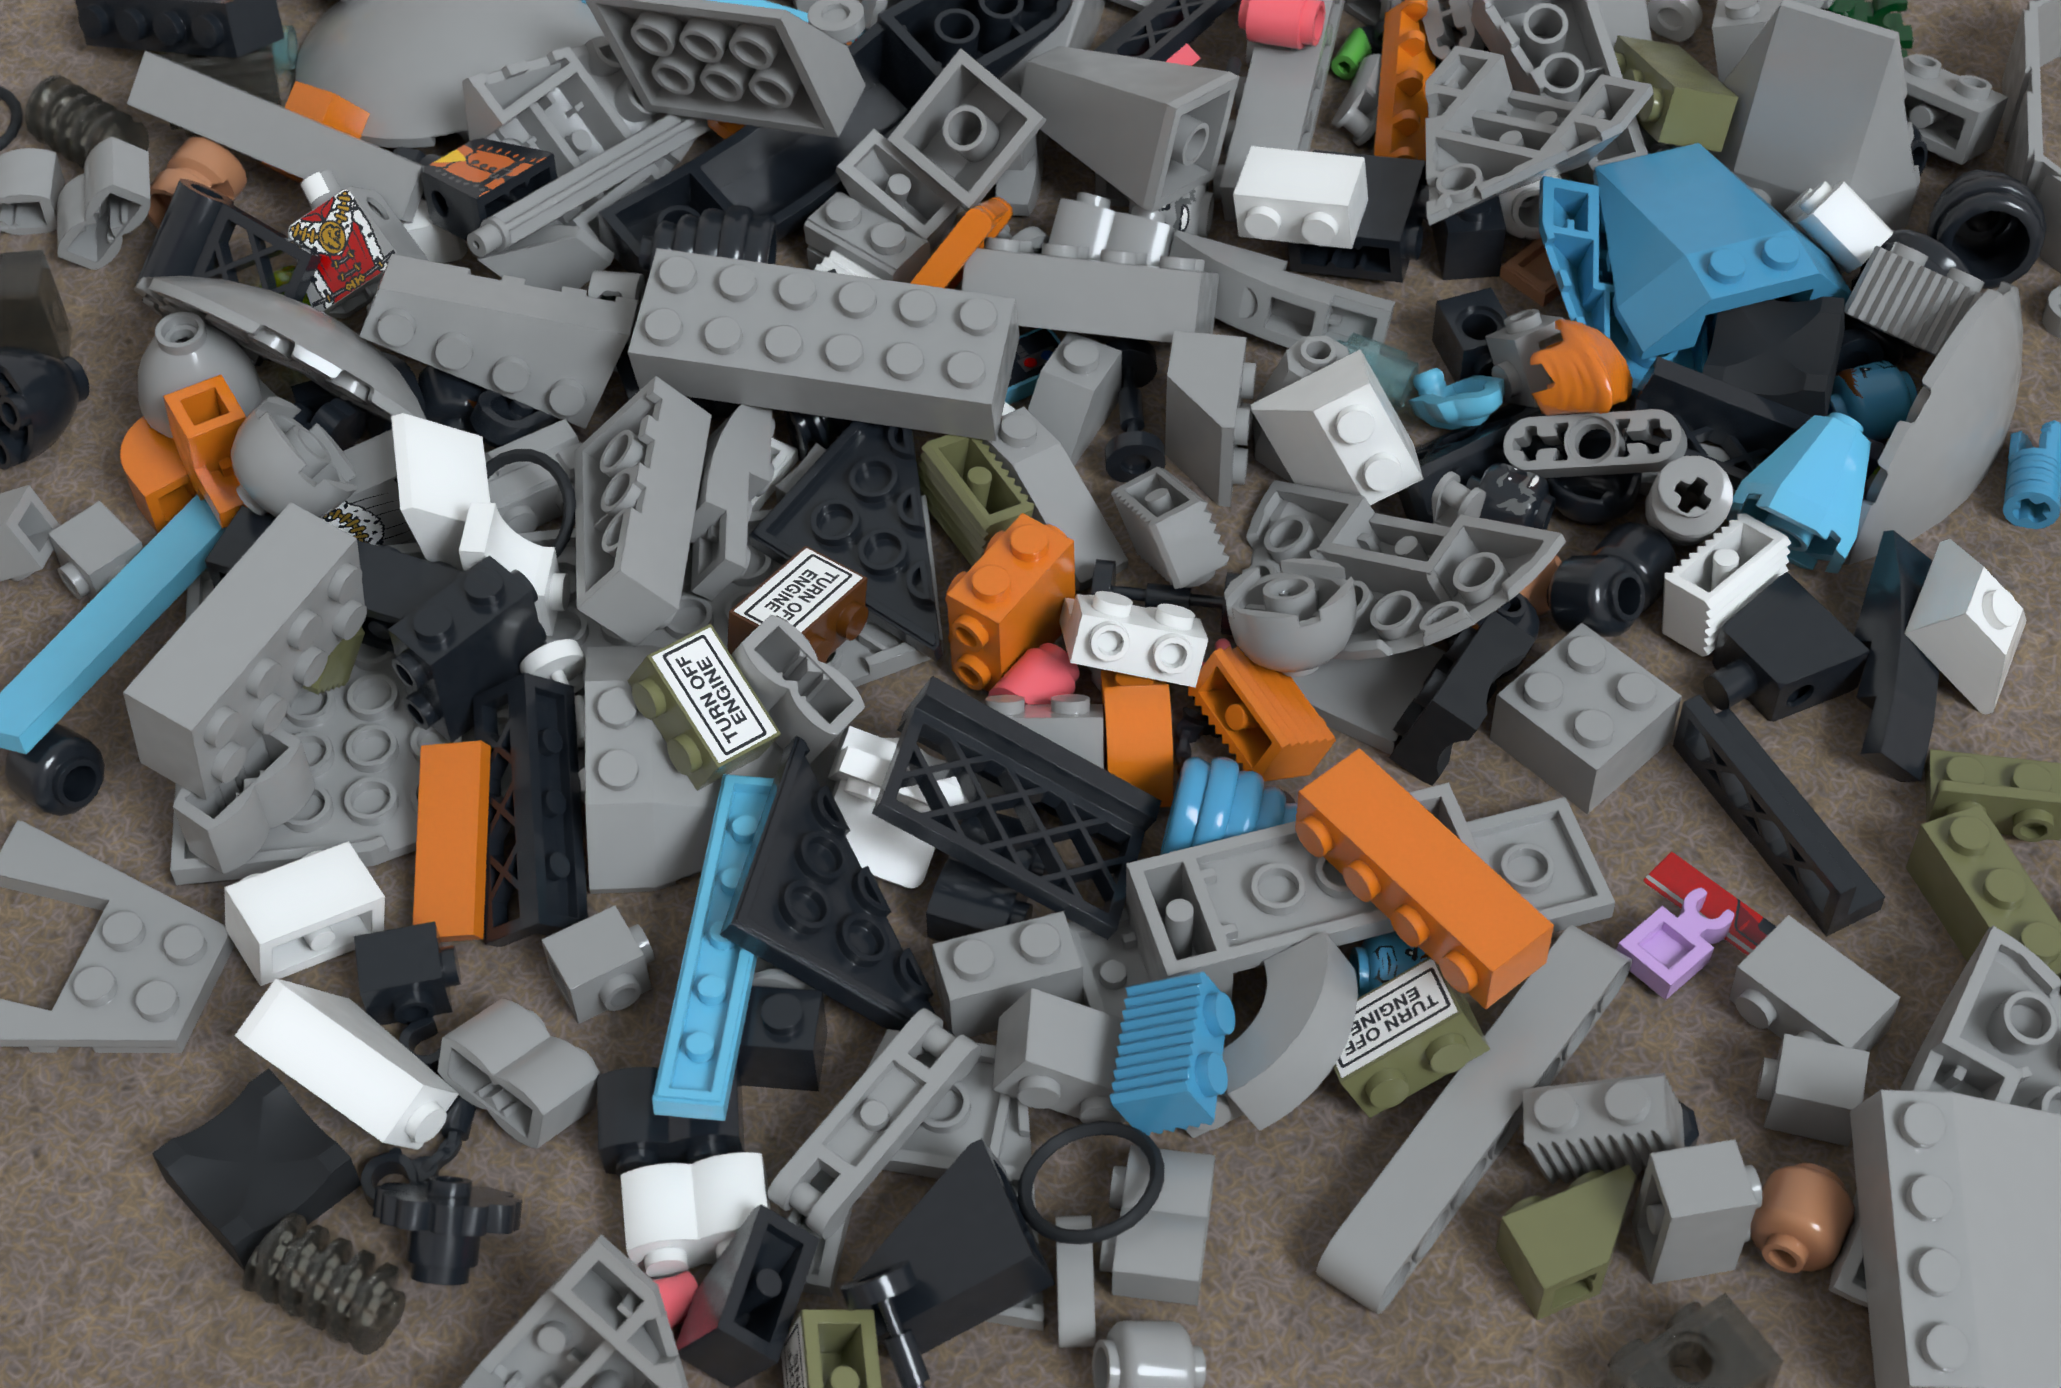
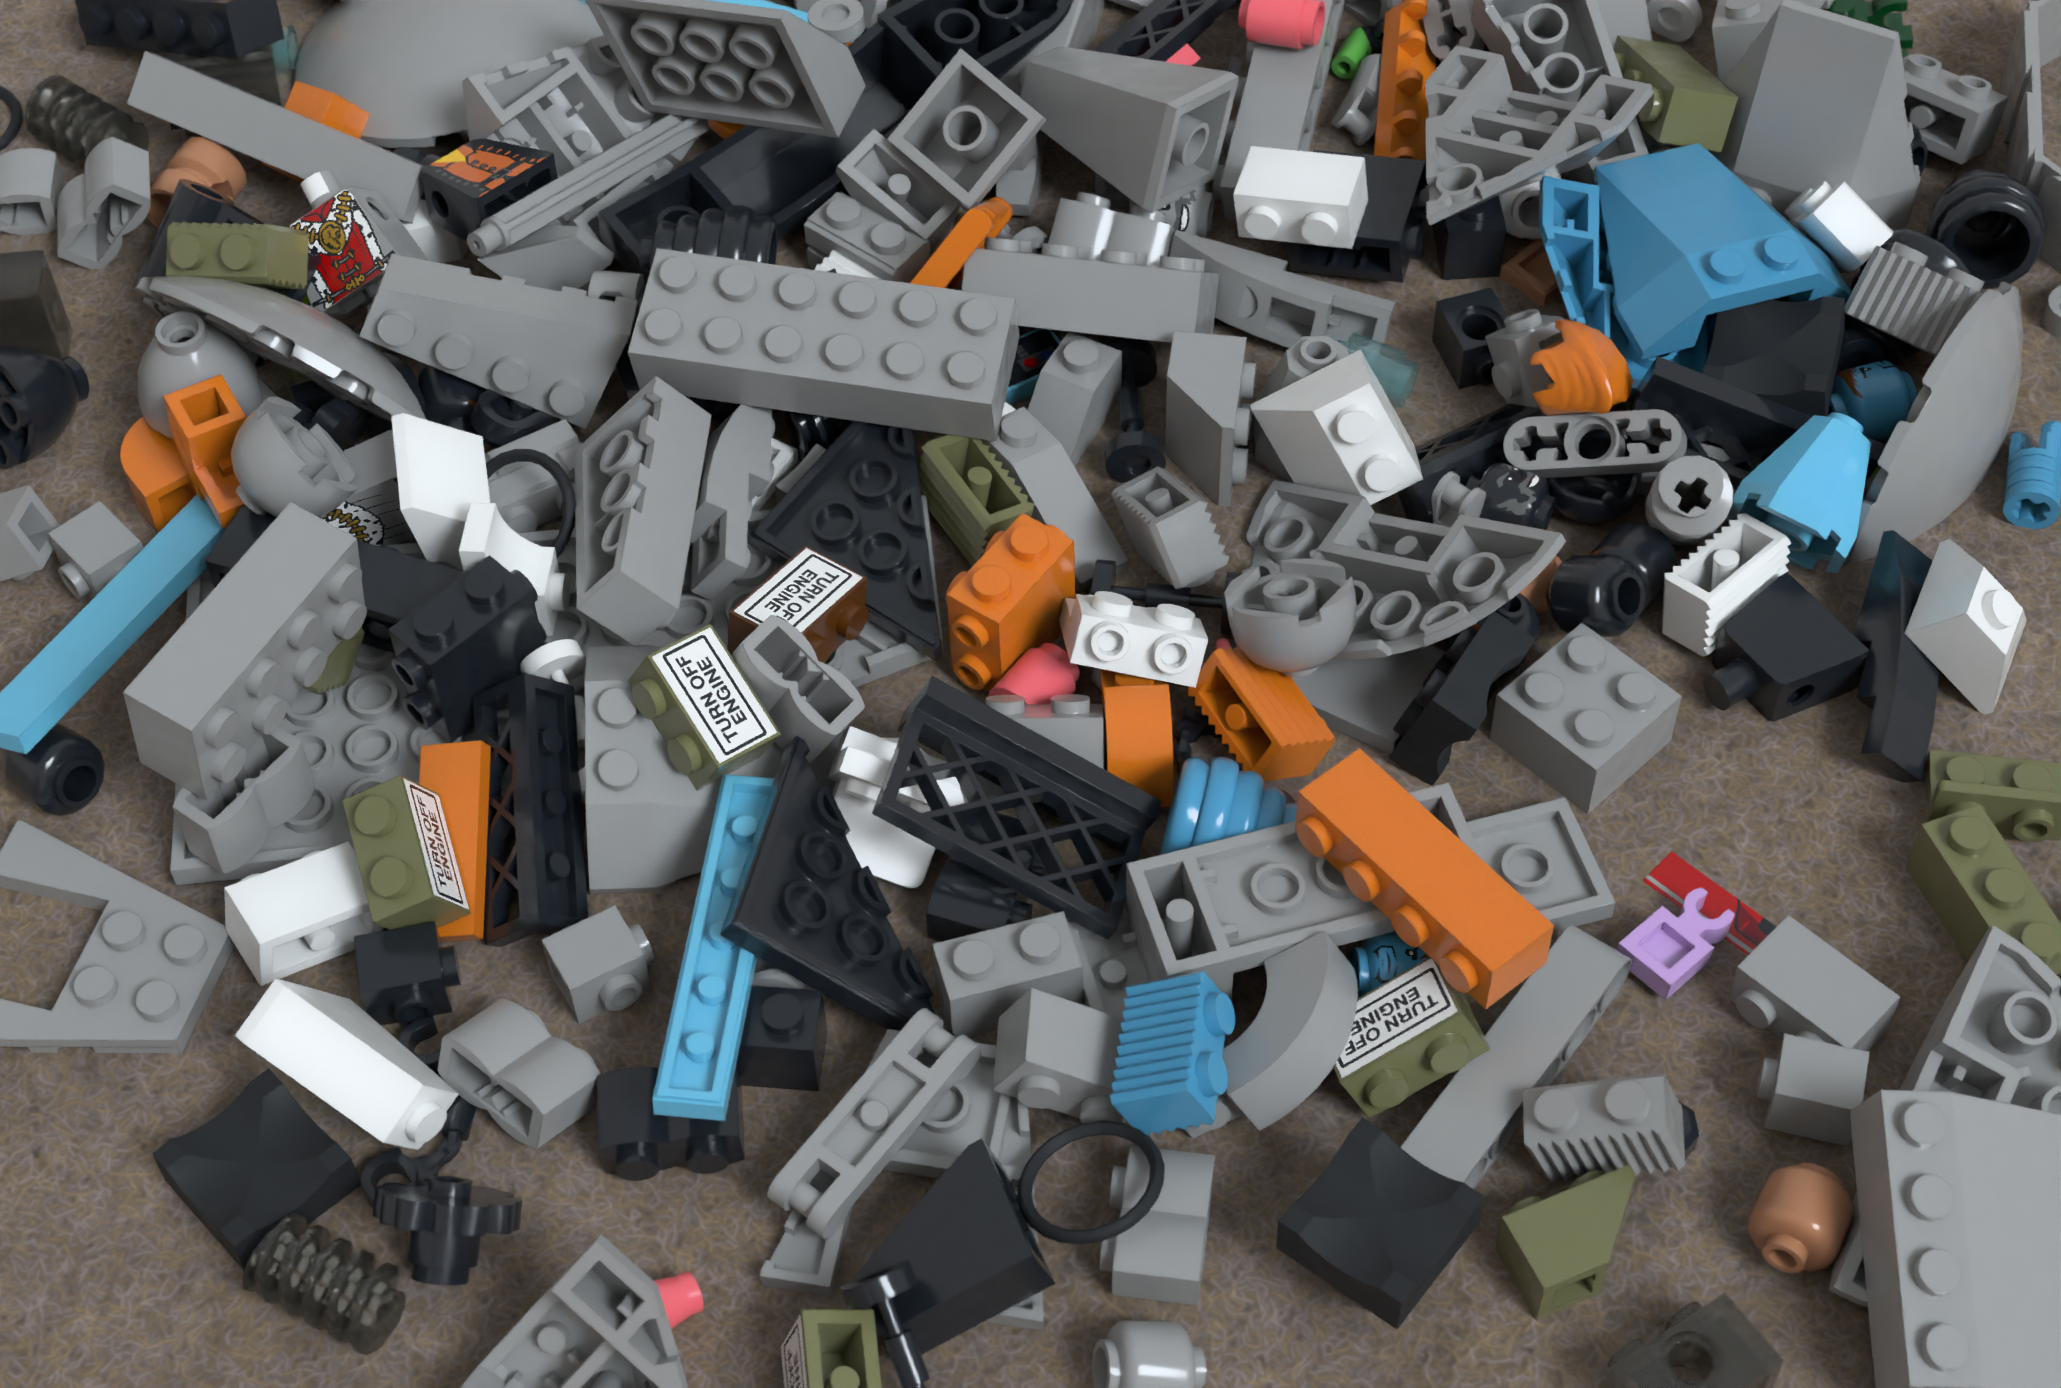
white brick [620,1152,771,1280] -> none
black slope [676,1204,820,1388] -> none
light grey beam [1056,1215,1096,1348] -> none
medium azure arm [1408,368,1505,430] -> none
light grey brick [1632,1139,1762,1284] -> none
black fence [1673,694,1885,937] -> none
none -> olive brick [166,222,309,289]
none -> olive brick [342,775,471,930]
none -> black brick [1276,1117,1484,1329]

